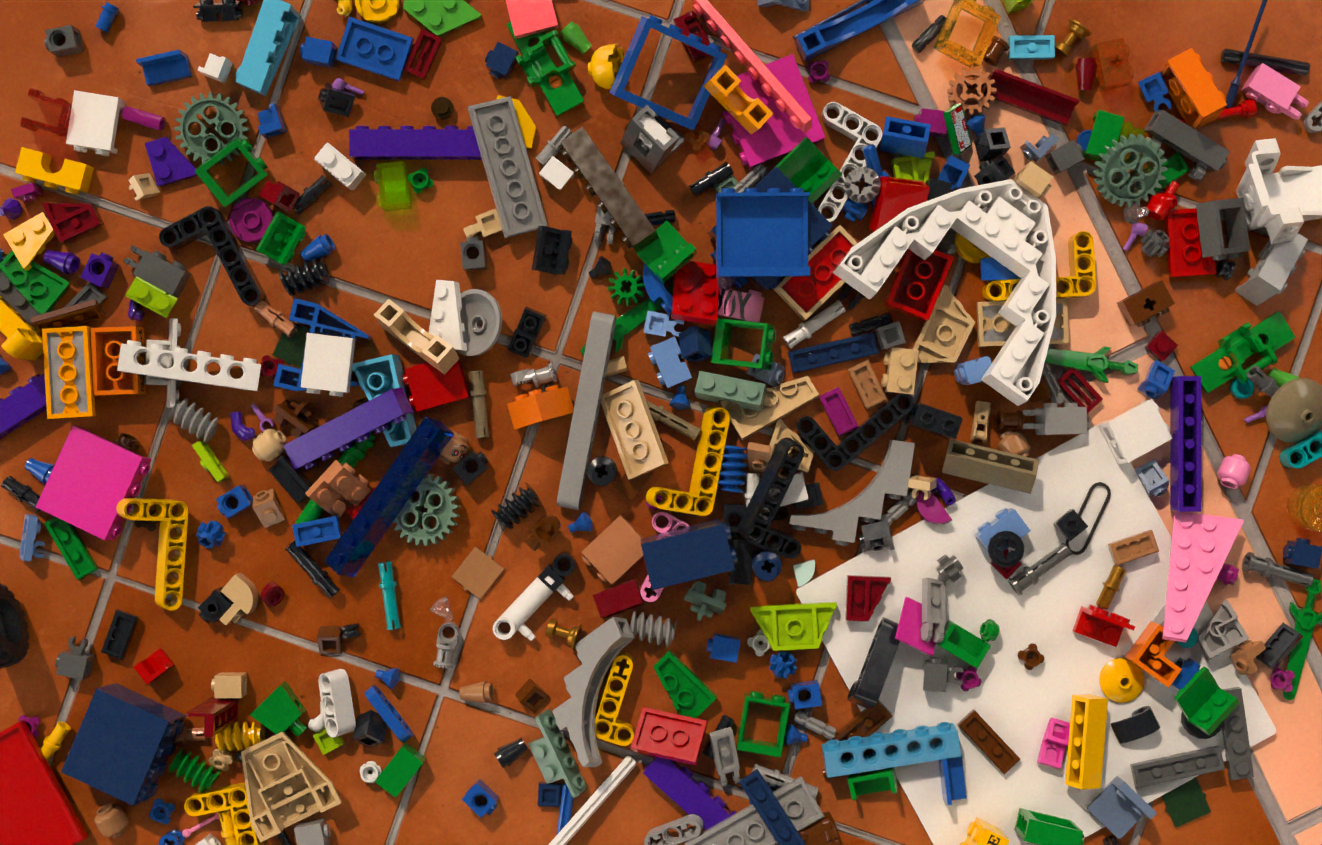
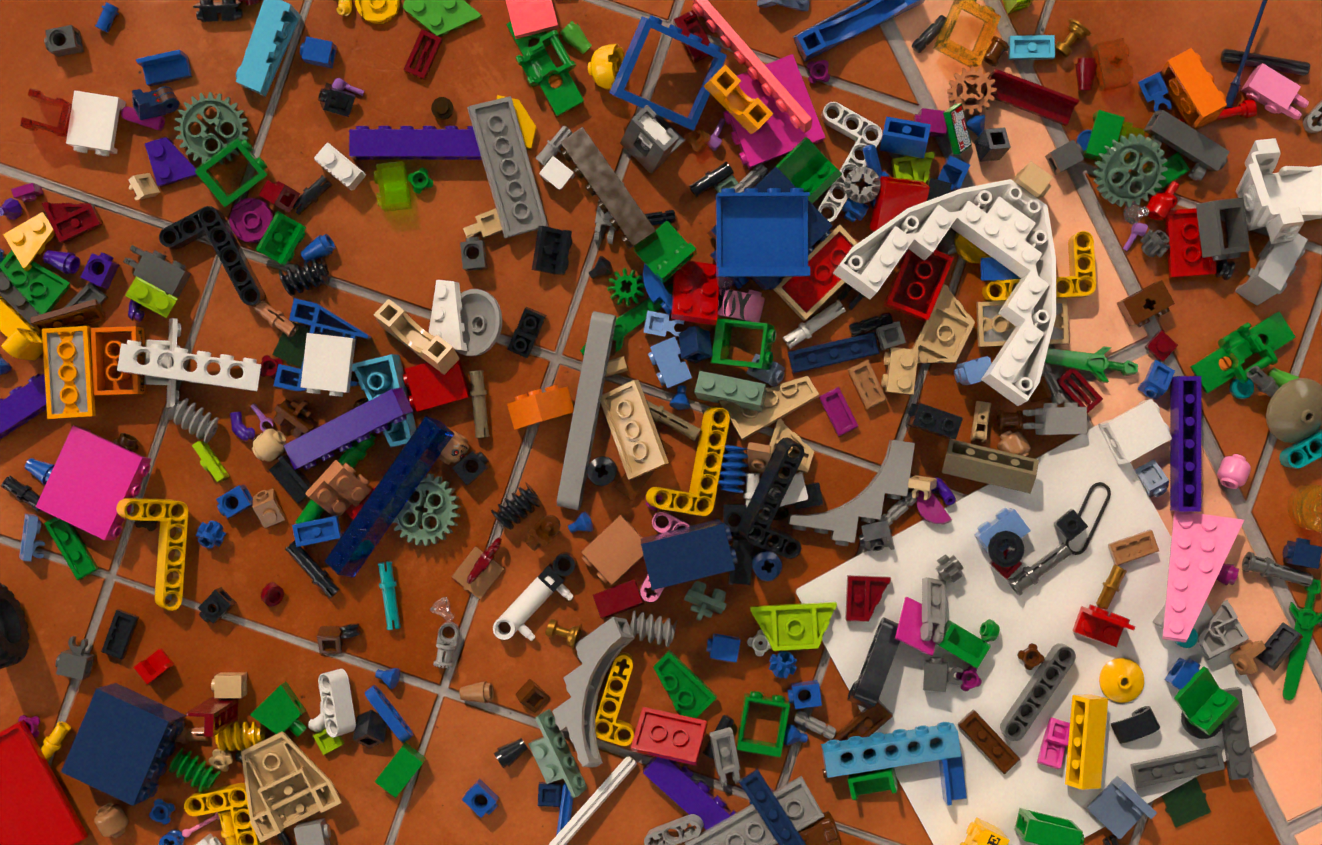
yellow arch [15,147,94,195] -> none
white panel [197,53,233,84] -> none
tan brick [219,572,258,625] -> none
blue panel [258,103,287,139] -> none
blue plate [335,17,414,82] -> none
white plate [360,761,382,783] -> none
dark blue brick [485,42,519,80] -> none
light grey connector [510,363,558,388] -> none
light grey pin [752,764,818,798] -> none
light aqua tile [793,559,815,587] -> none
black beam [795,393,914,471] -> none
black brick [974,155,1016,185] -> none
sand blue bracket [1020,133,1059,162] -> none
orange brick [1125,621,1182,688] -> none
medium lavender hand [1244,405,1268,424] -> none
magenta plate [1271,668,1295,692] -> none
none -> dark blue leg [132,86,180,120]
none -> dark red piece [467,537,502,584]
none -> dark grey beam [1000,643,1076,741]

